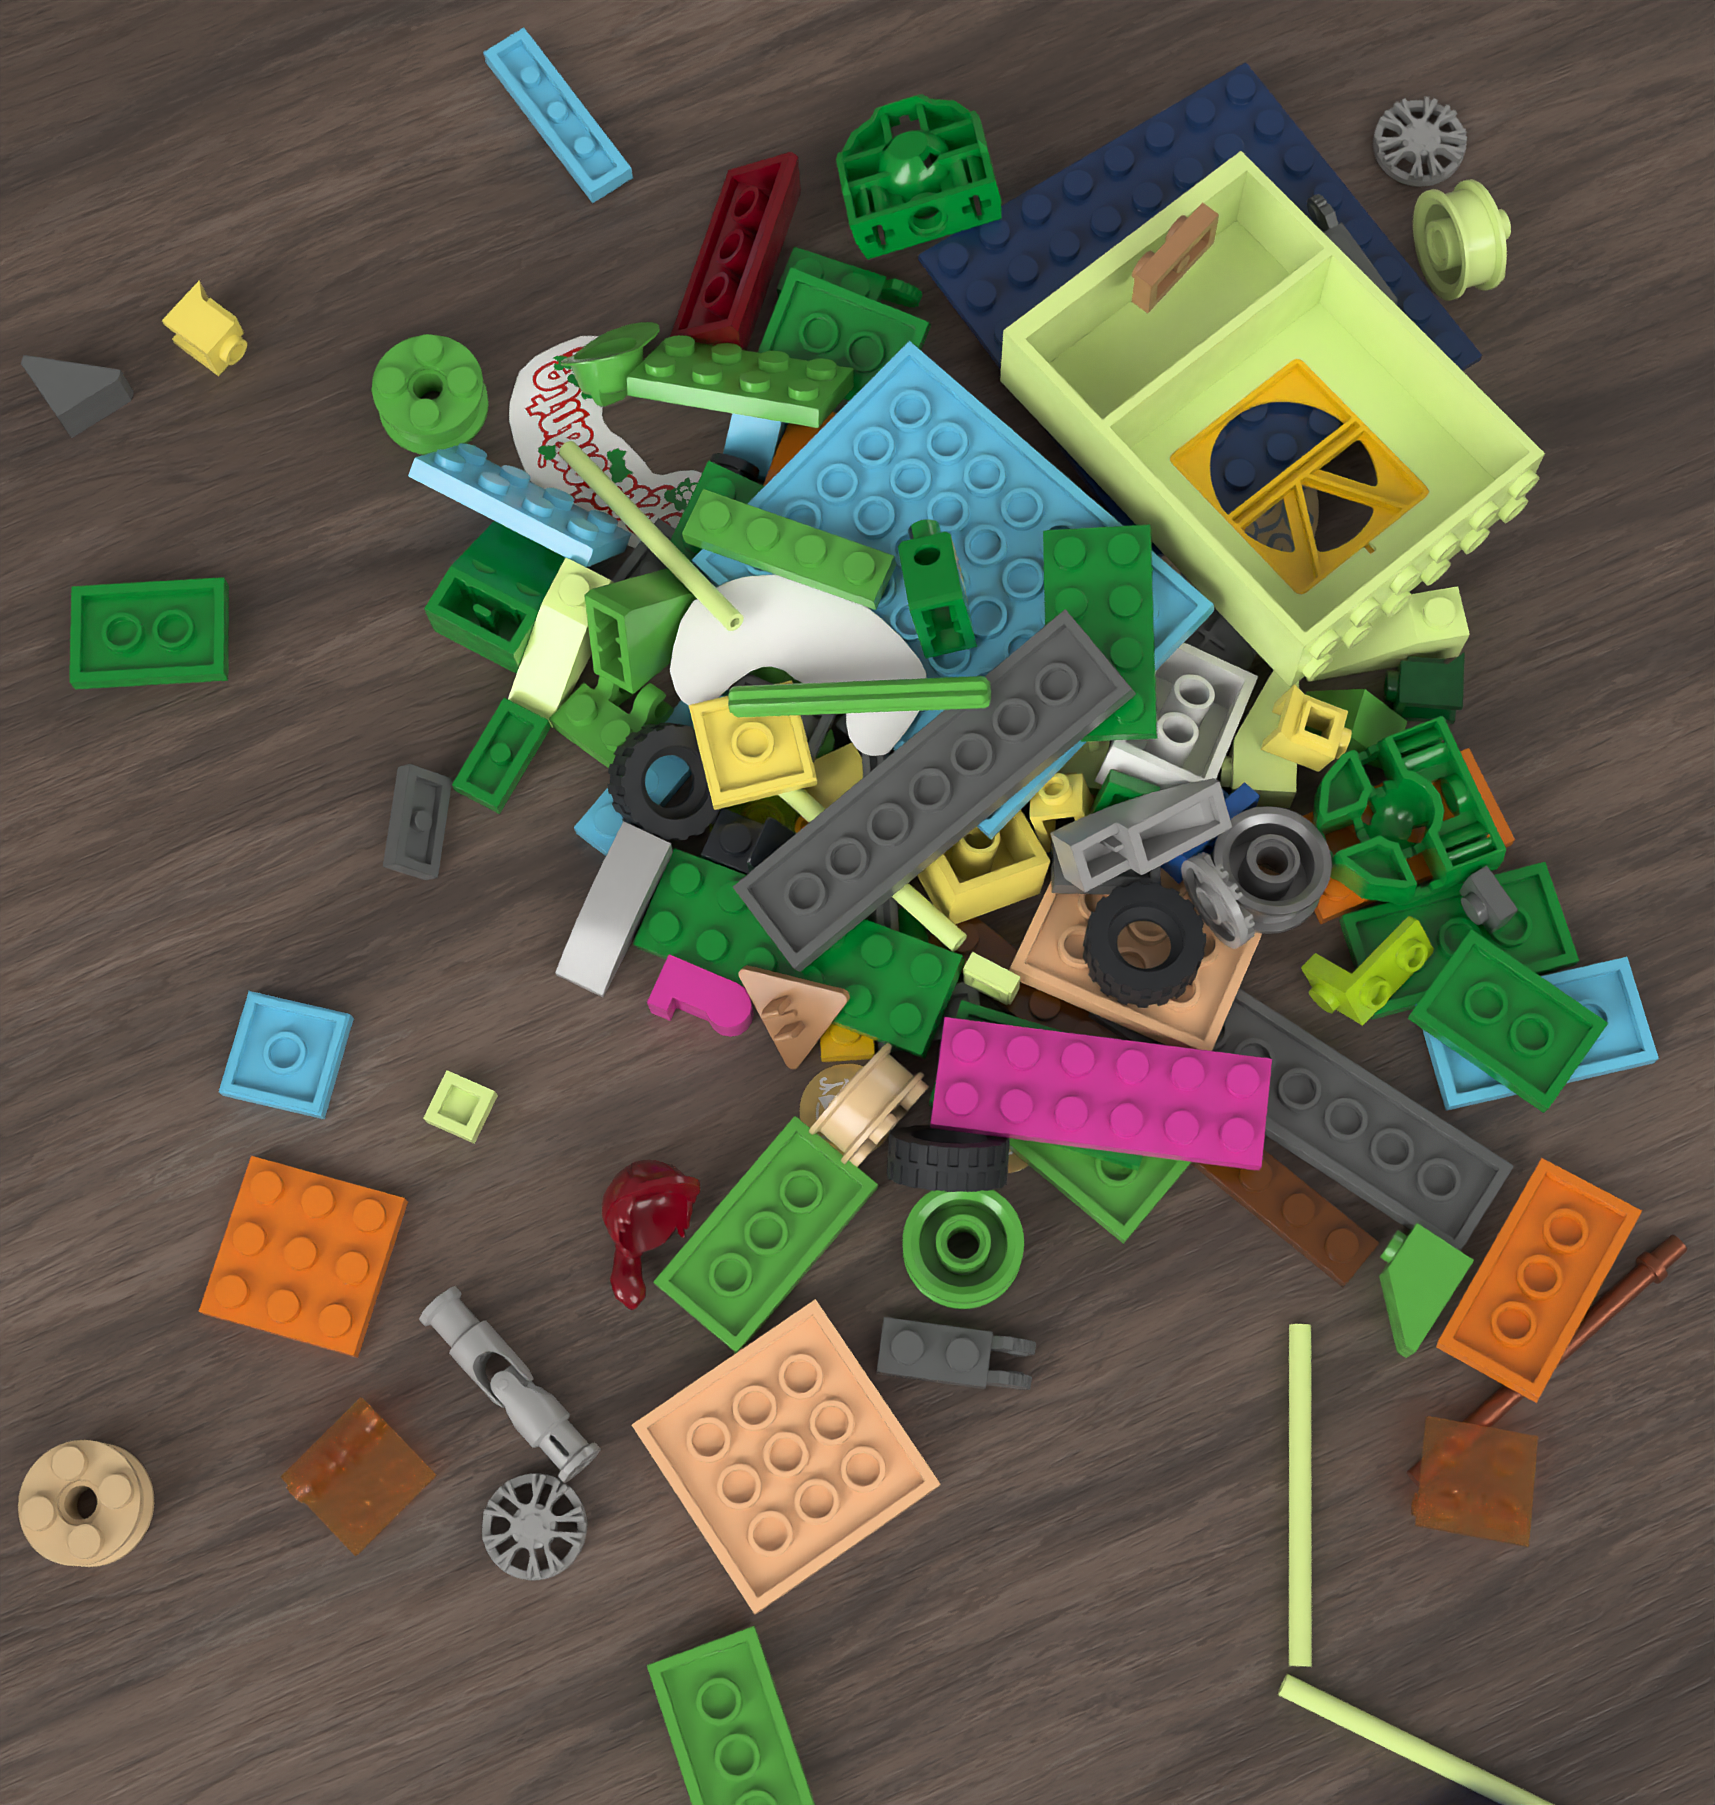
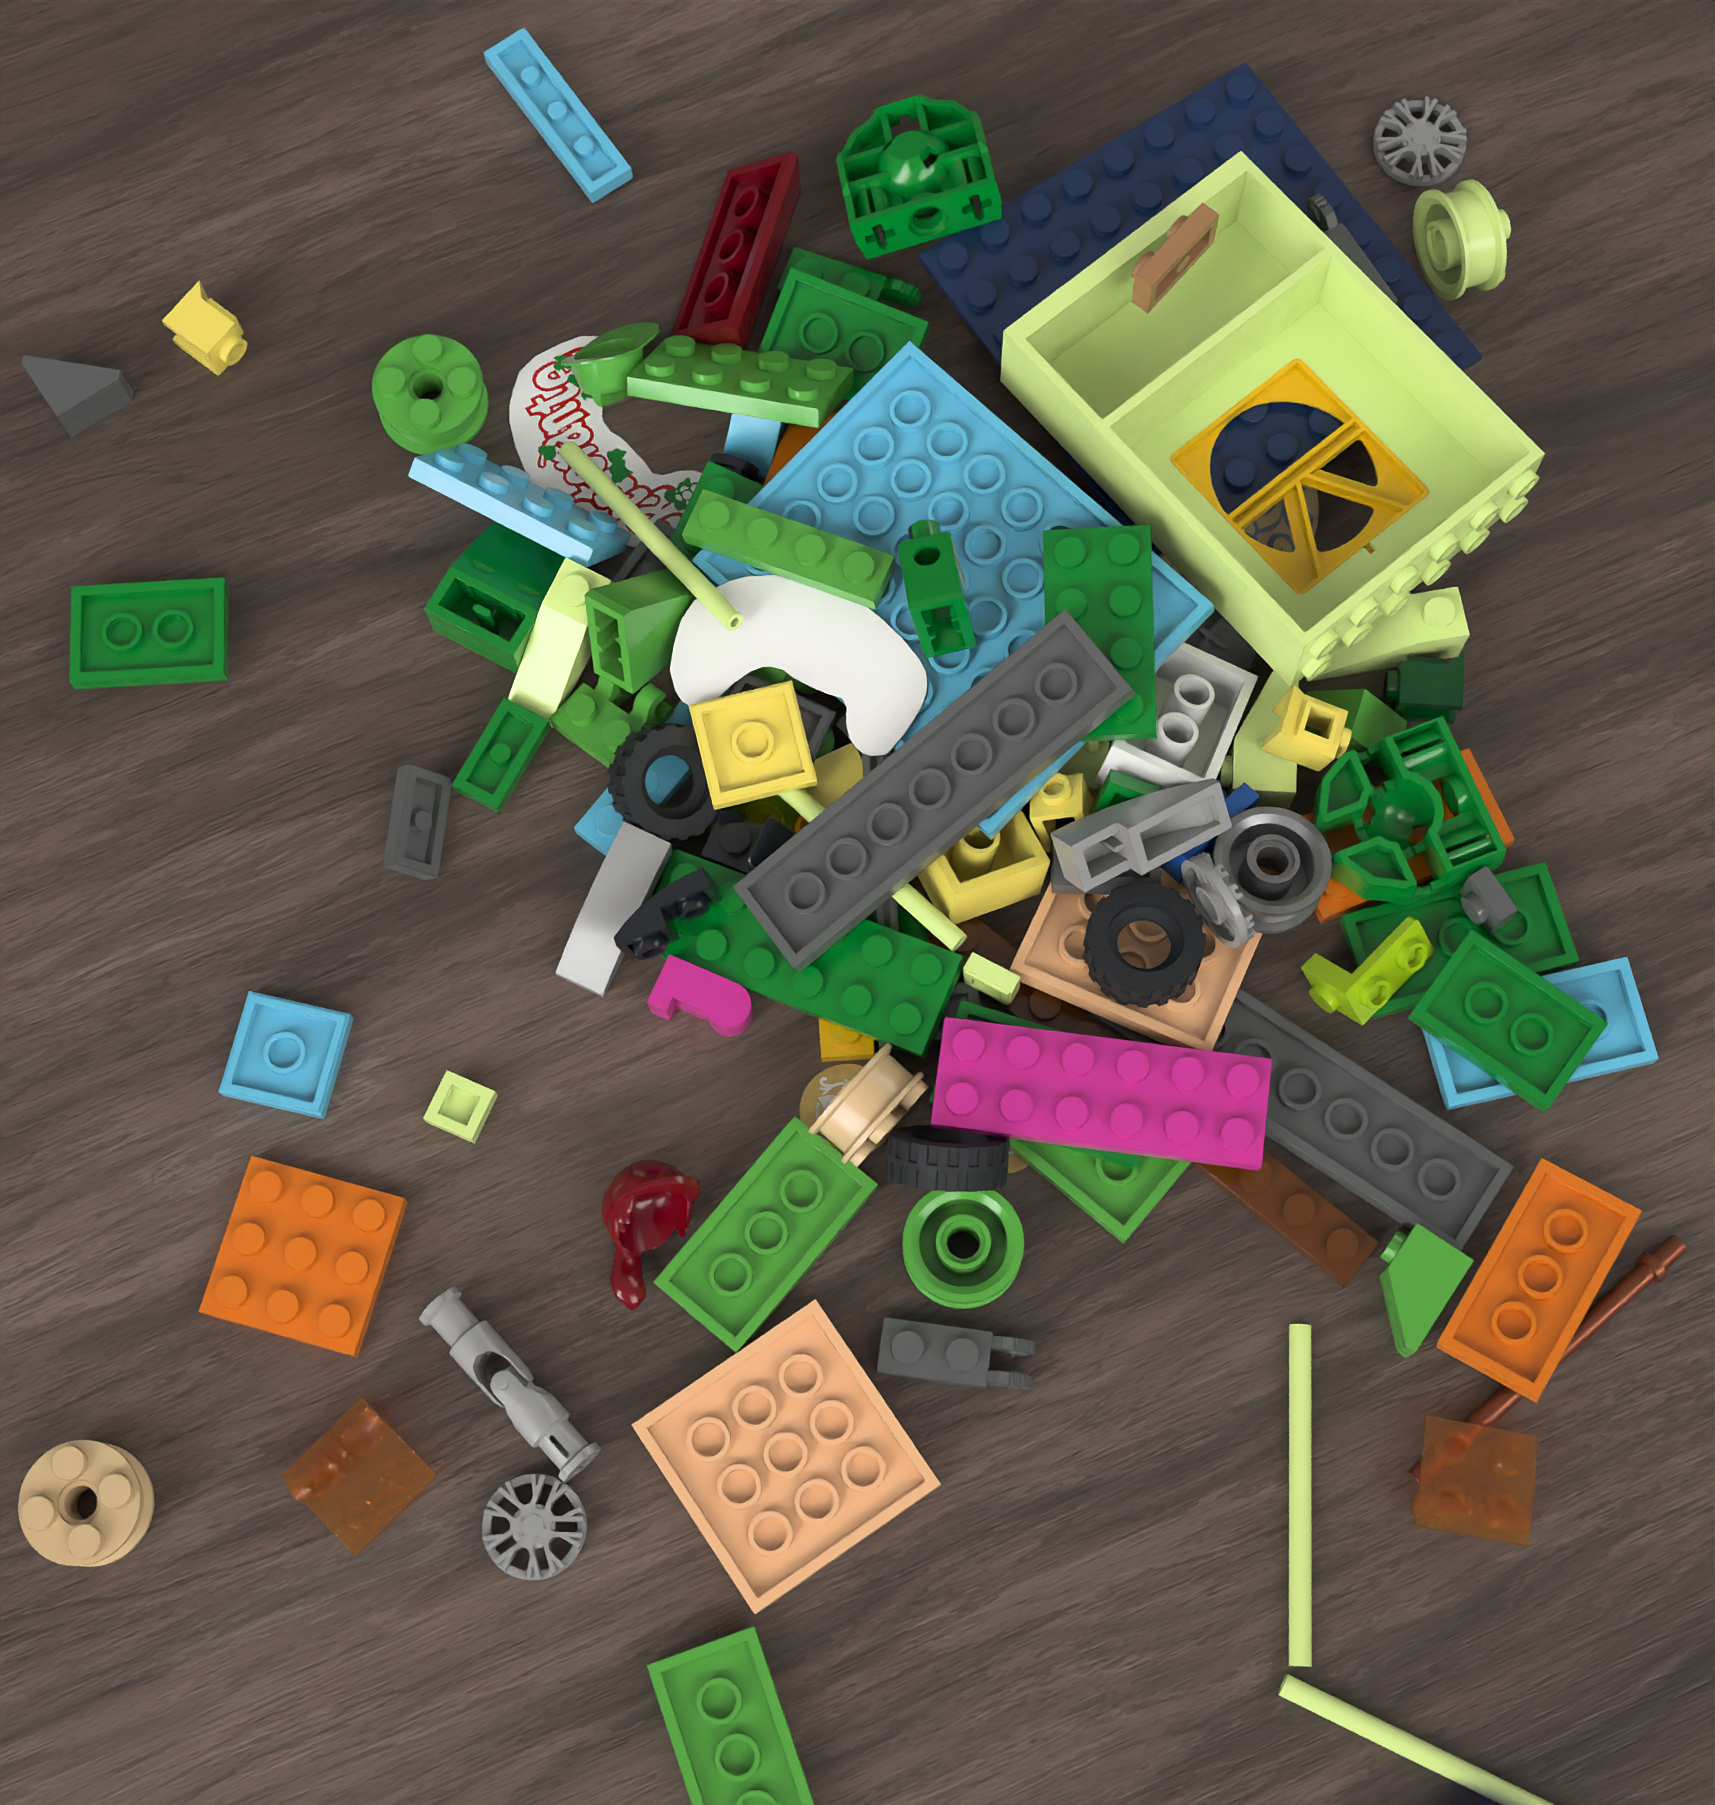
bright green axle [728,676,991,717] -> none
medium nougat piece [738,965,850,1070] -> none
none -> black slope [614,868,722,960]

